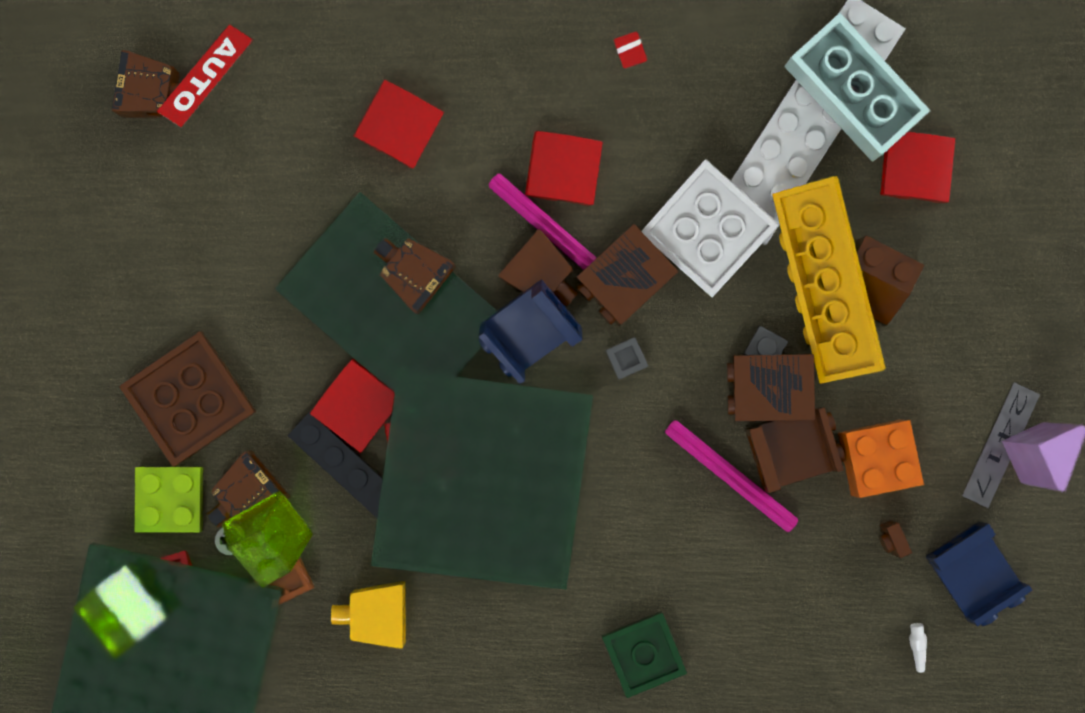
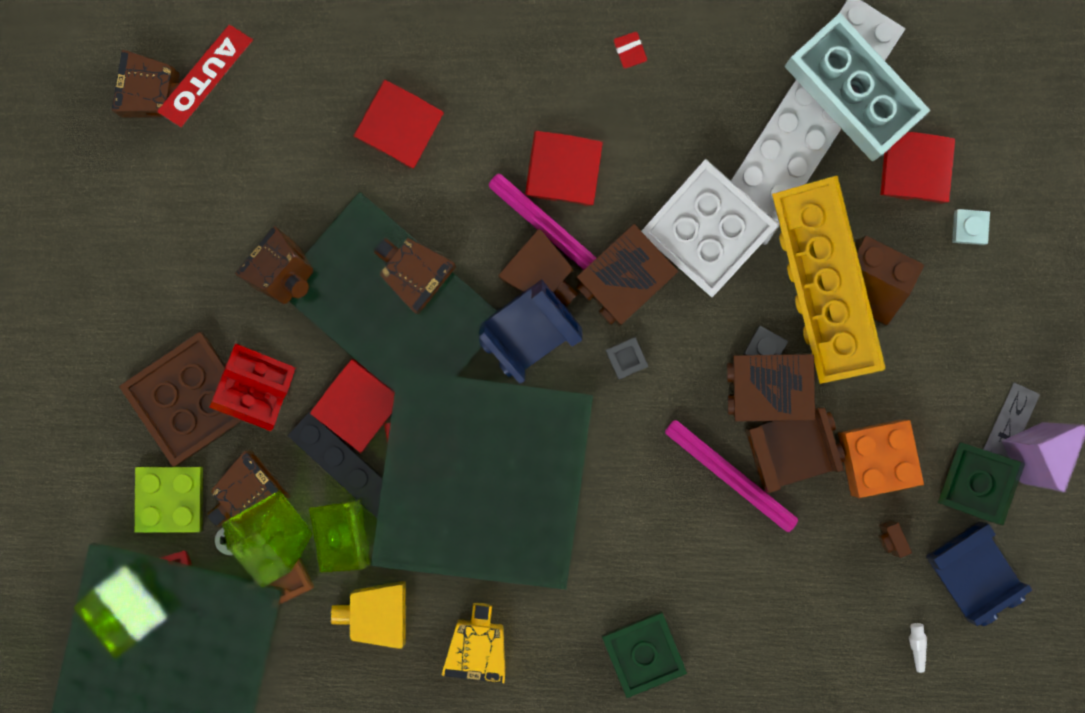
none -> red slope [209,343,296,431]
none -> reddish brown torso [235,226,314,304]
none -> clear neon green slope [309,499,371,573]
none -> yellow torso [442,603,506,683]
none -> dark green plate [938,442,1025,526]
none -> light aqua plate [952,209,990,245]

